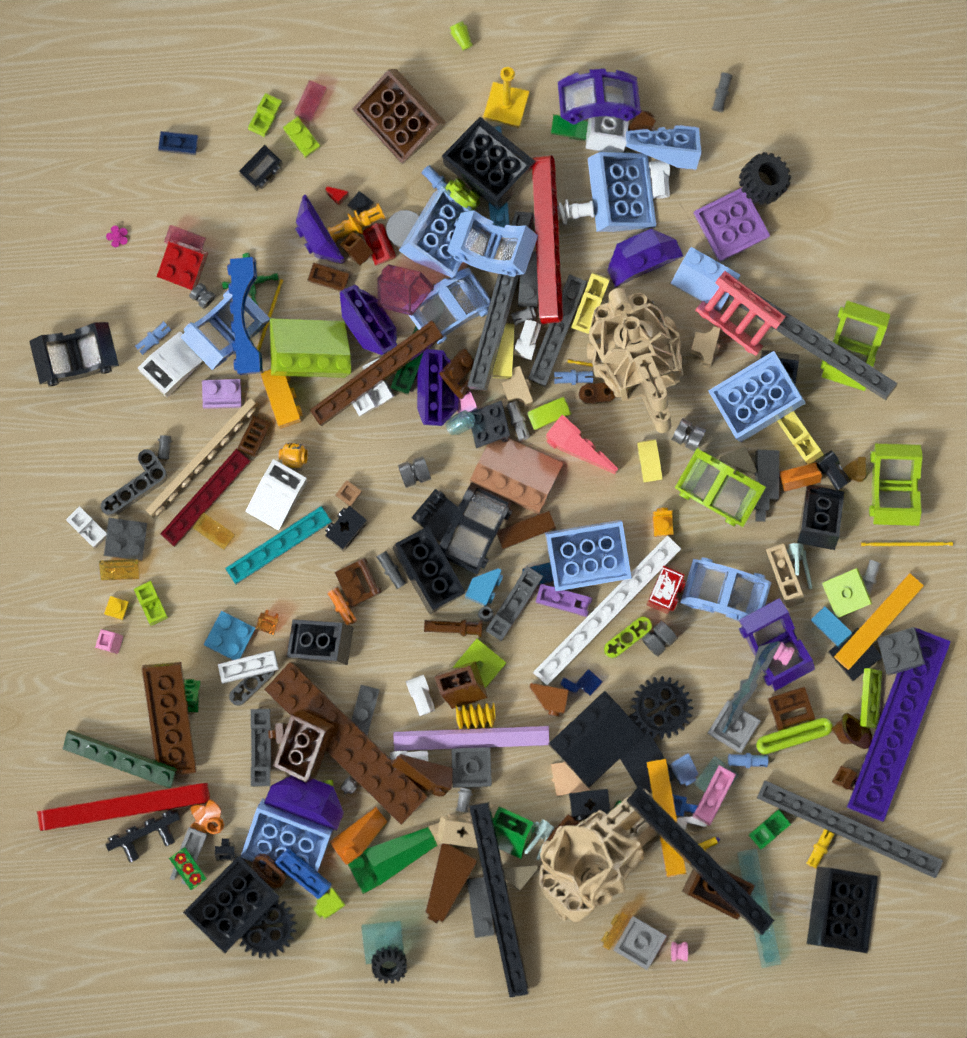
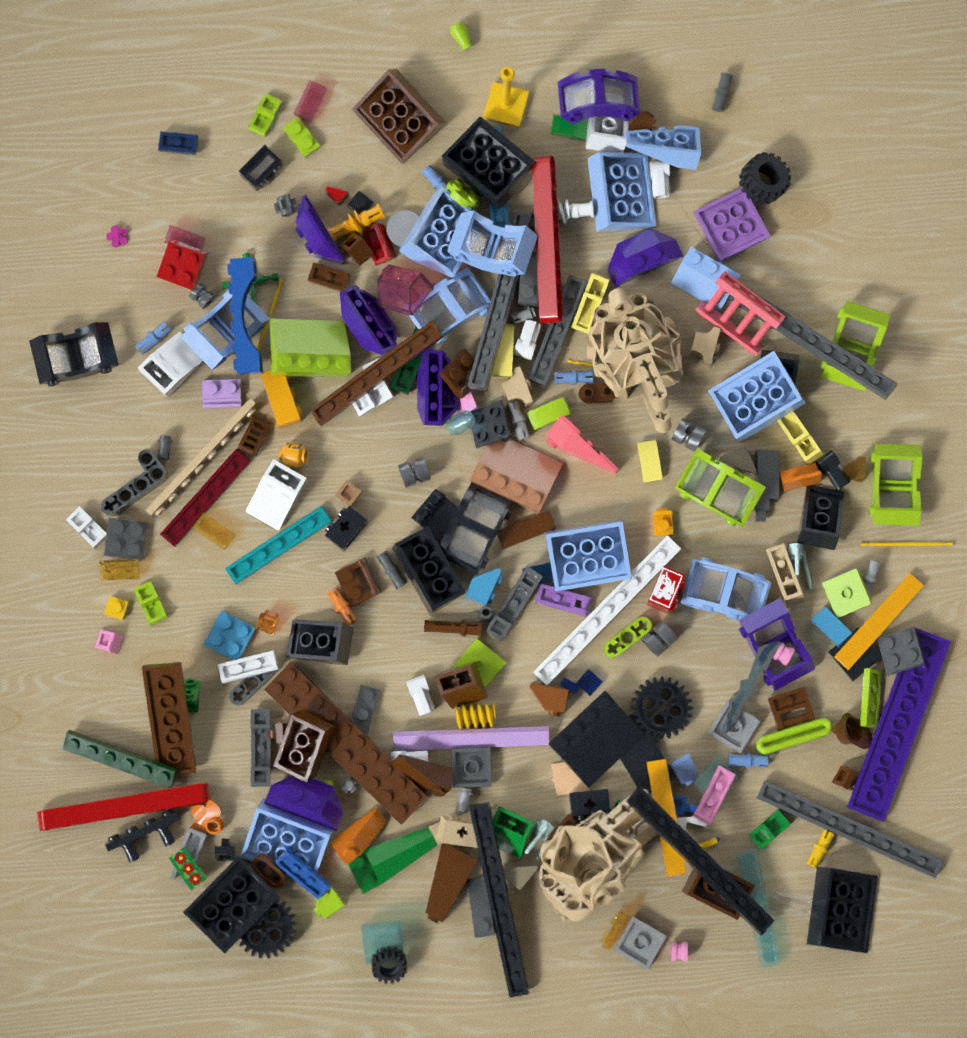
none -> dark grey gear [274,194,298,217]

